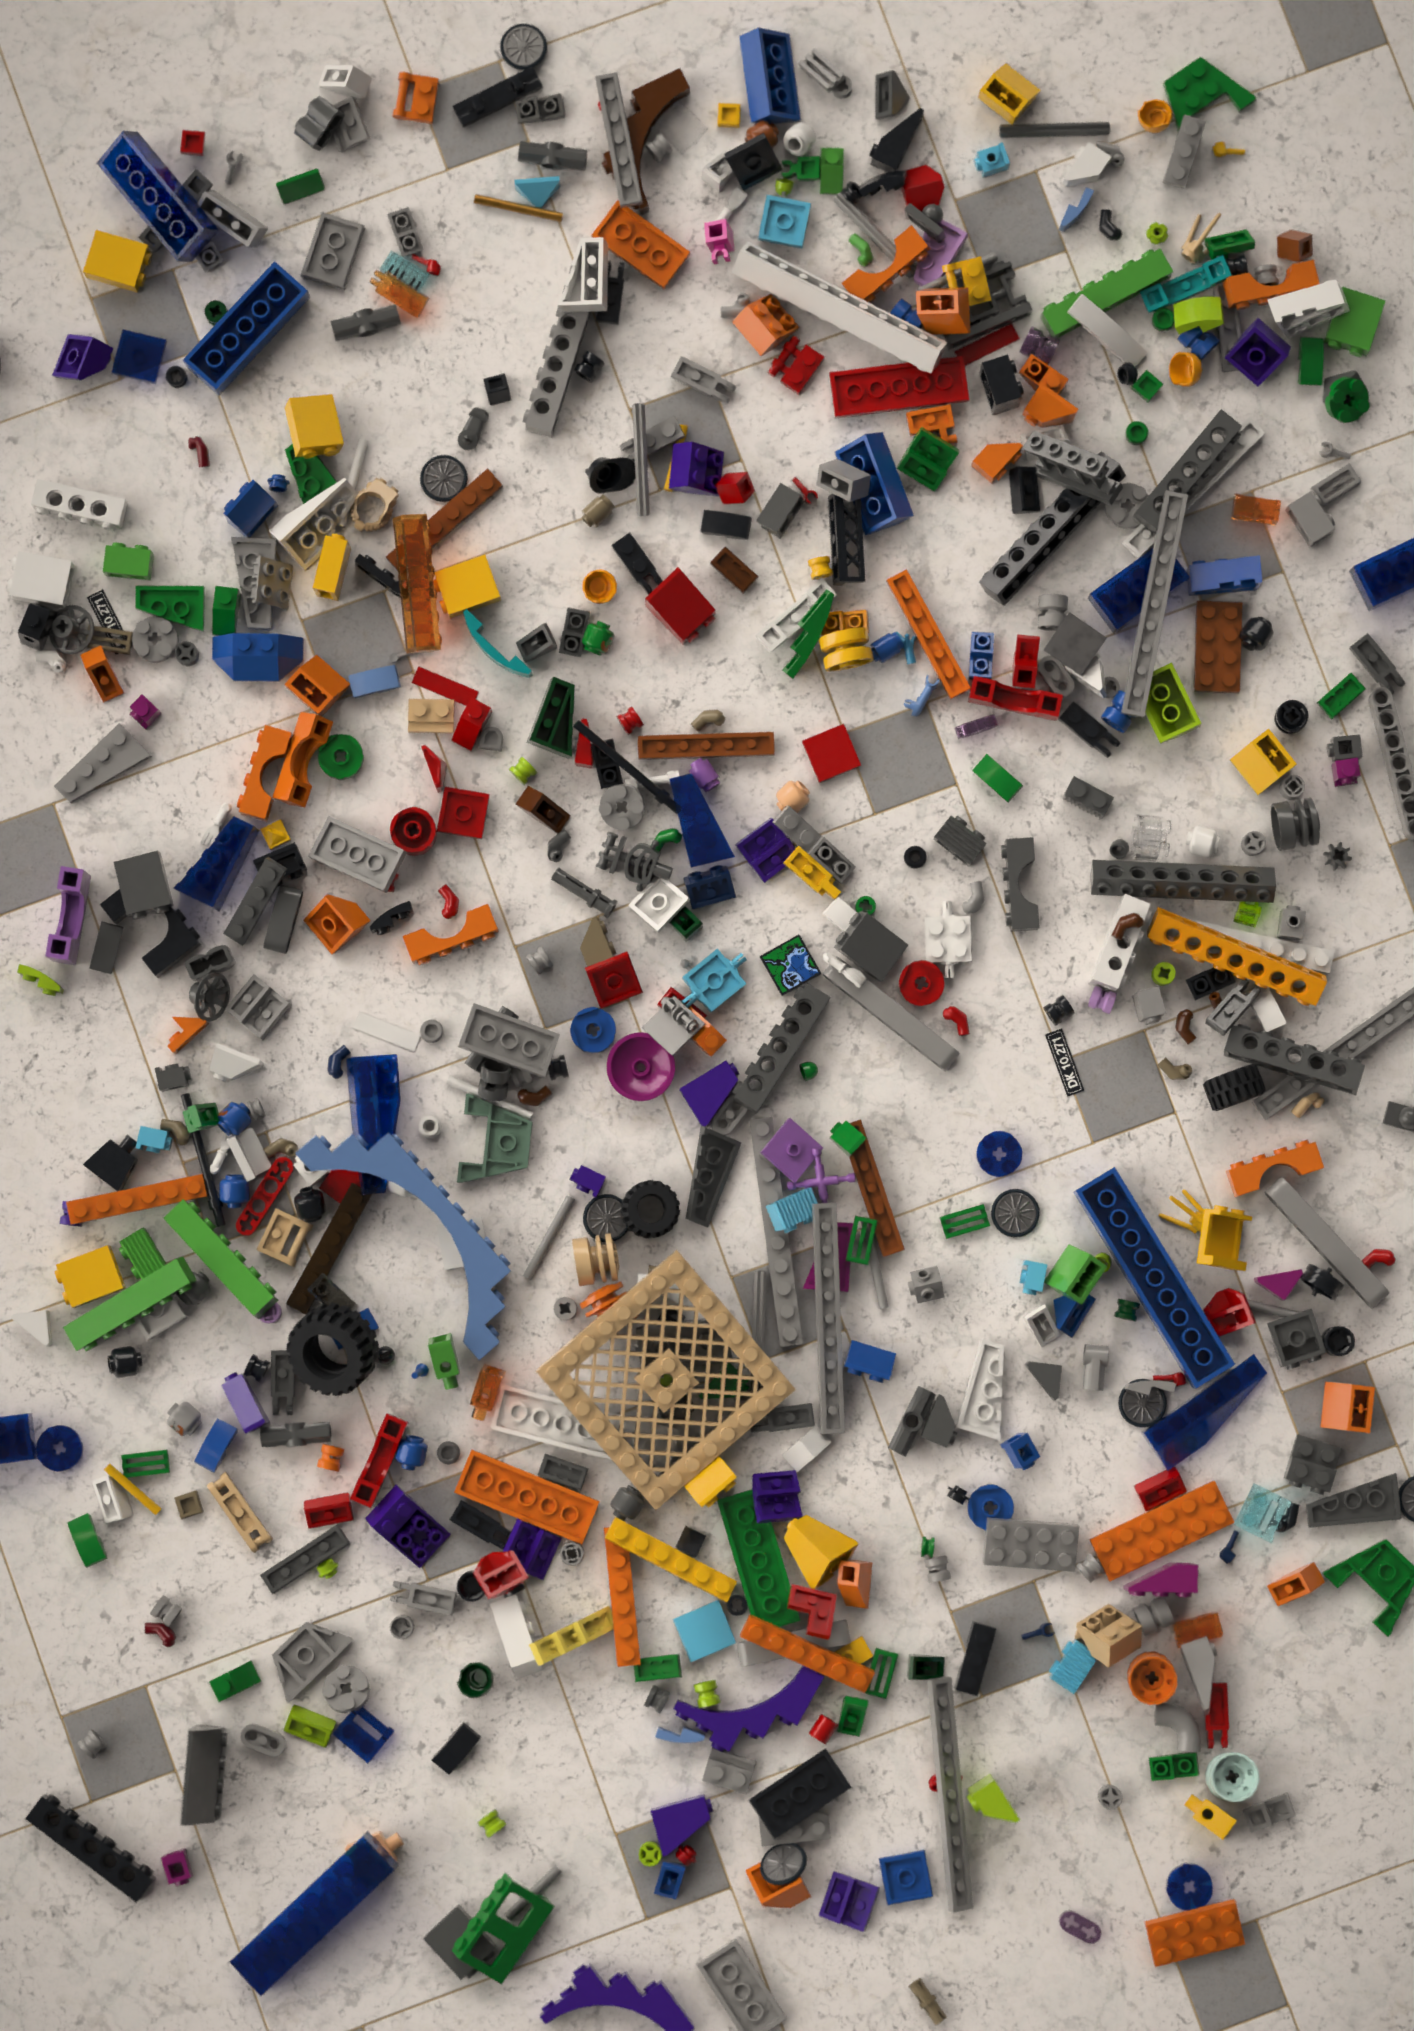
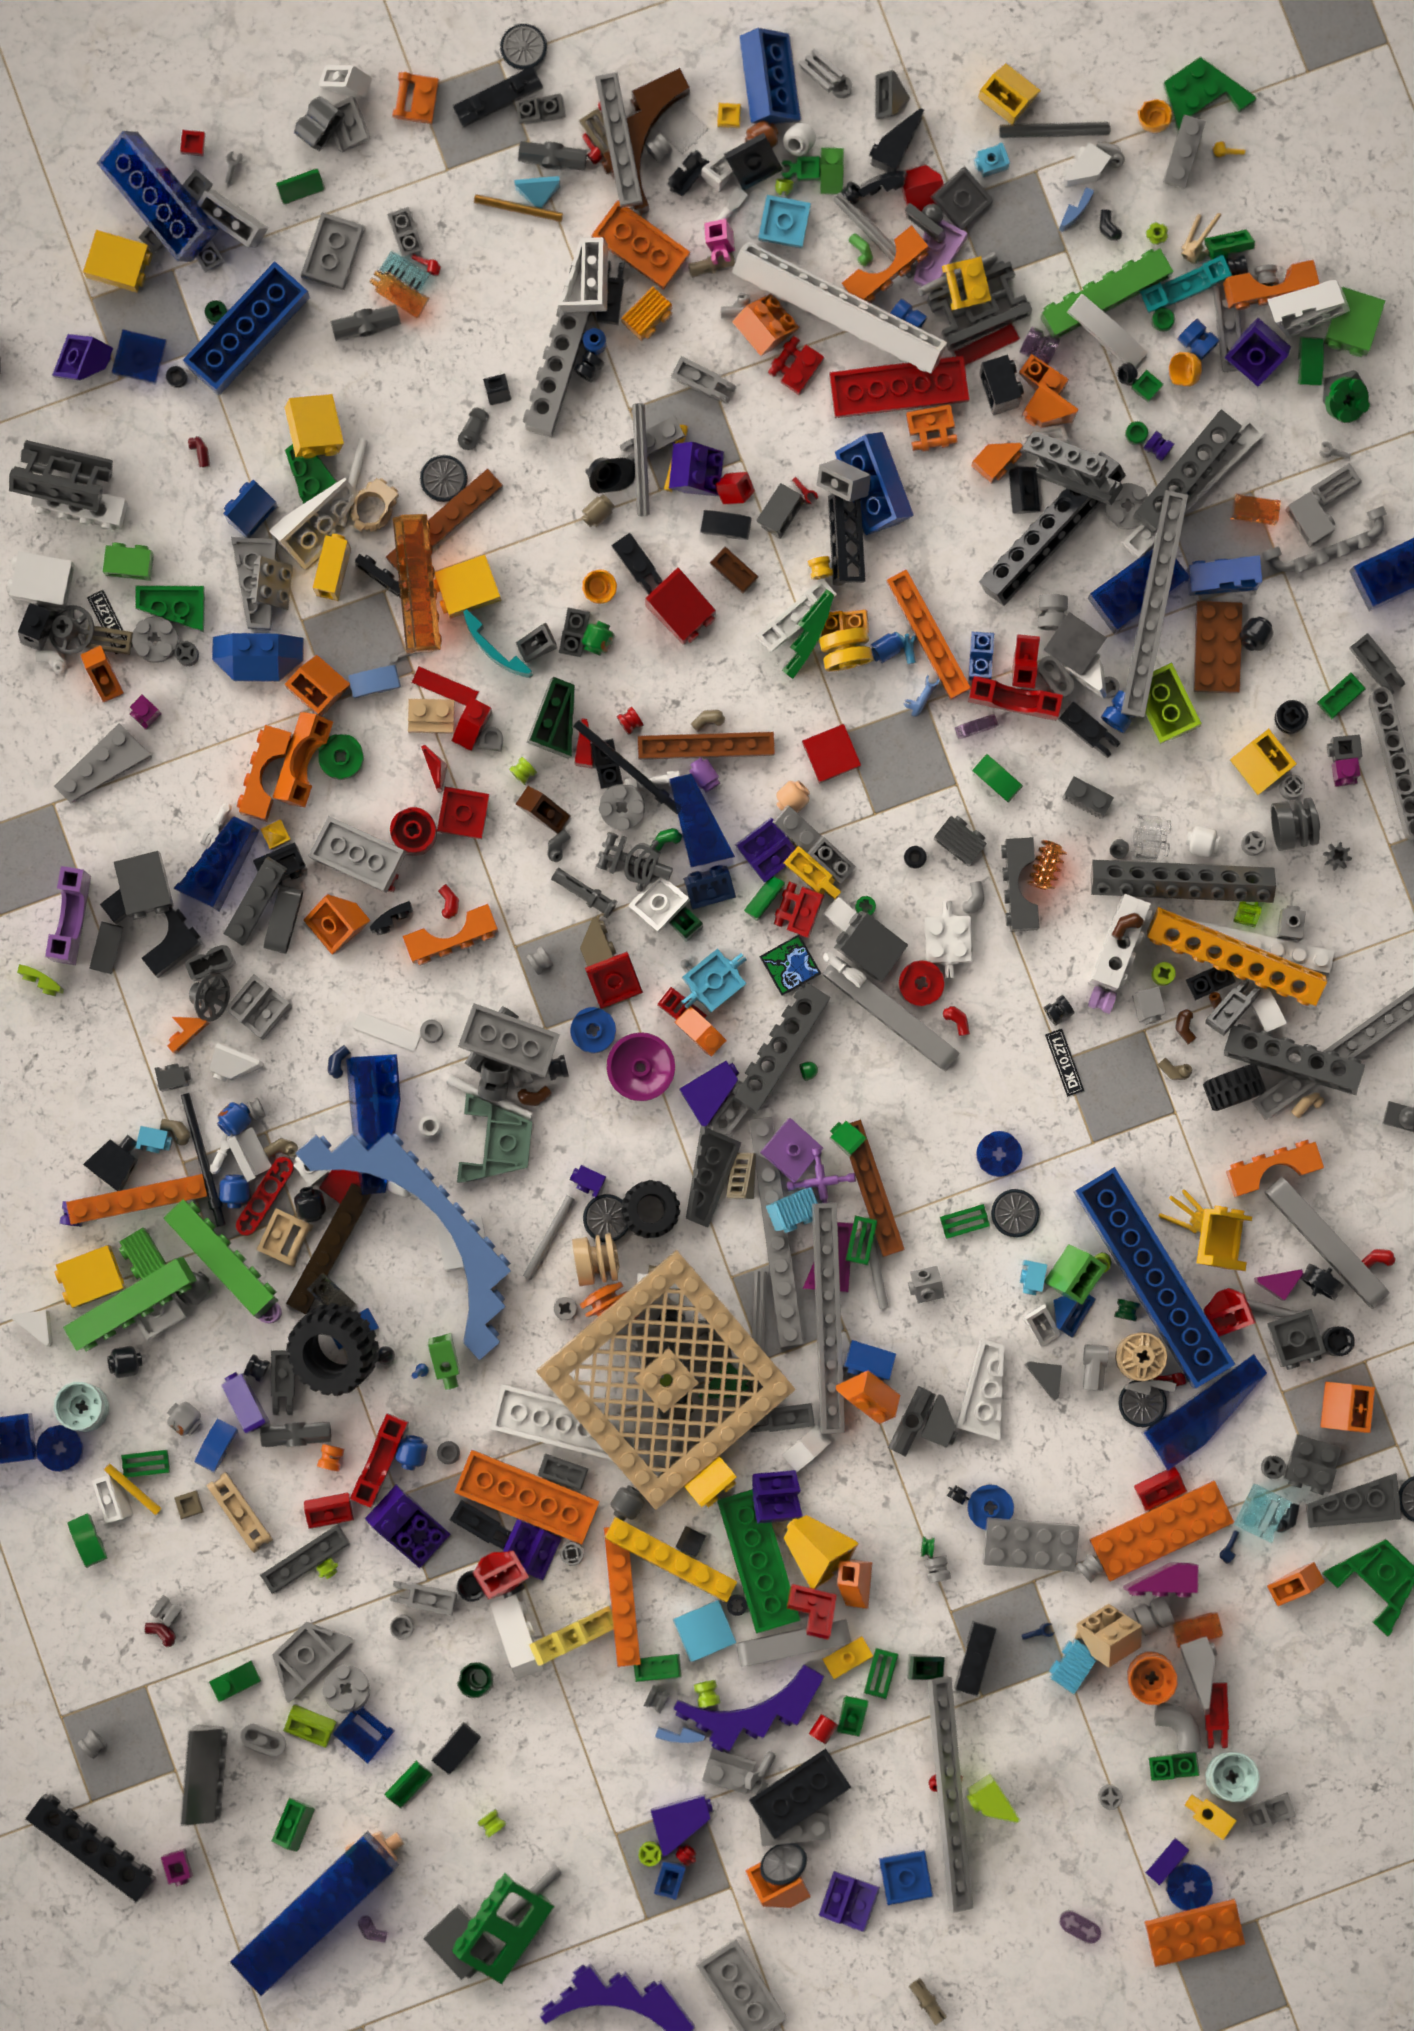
green slope [183,1102,219,1133] -> none
green slope [212,586,241,636] -> none
blue plate [267,474,290,492] -> none
clear orange torso [470,1364,506,1421] -> none
light grey hinge [642,996,705,1056] -> none
orange plate [740,1614,875,1693] -> none
green slope [897,427,959,492] -> none
orange slope [916,287,971,335] -> none
blue brick [1000,1433,1040,1470] -> none
lime slope [1173,297,1224,334] -> none
dark orange panel [1277,230,1313,262] -> none
none -> dark grey fence [9,440,113,512]
none -> light aqua wheel [54,1382,109,1432]
none -> green slope [272,1798,315,1851]
none -> clear purple arm [358,1915,388,1943]
none -> green plate [384,1760,433,1808]
none -> dark tan tile [579,108,609,157]
none -> red hand [582,133,602,165]
none -> blue brick [583,328,606,355]
none -> light orange brick [621,286,672,341]
none -> black hinge [667,150,710,197]
none -> dark tan pin [688,252,735,278]
none -> dark tan slope [727,1153,756,1199]
none -> green slope [744,876,785,921]
none -> light grey bar [745,1752,776,1794]
none -> red plate [774,881,825,938]
none -> orange slope [835,1370,900,1424]
none -> flat silver tile [931,166,994,230]
none -> clear orange piece [1027,840,1067,890]
none -> tan wheel [1115,1332,1167,1381]
none -> dark purple wheel [1143,431,1175,462]
none -> dark purple piece [1145,1838,1189,1886]
none -> dark grey wheel [1261,1456,1286,1479]
none -> light grey bar [1262,506,1387,574]

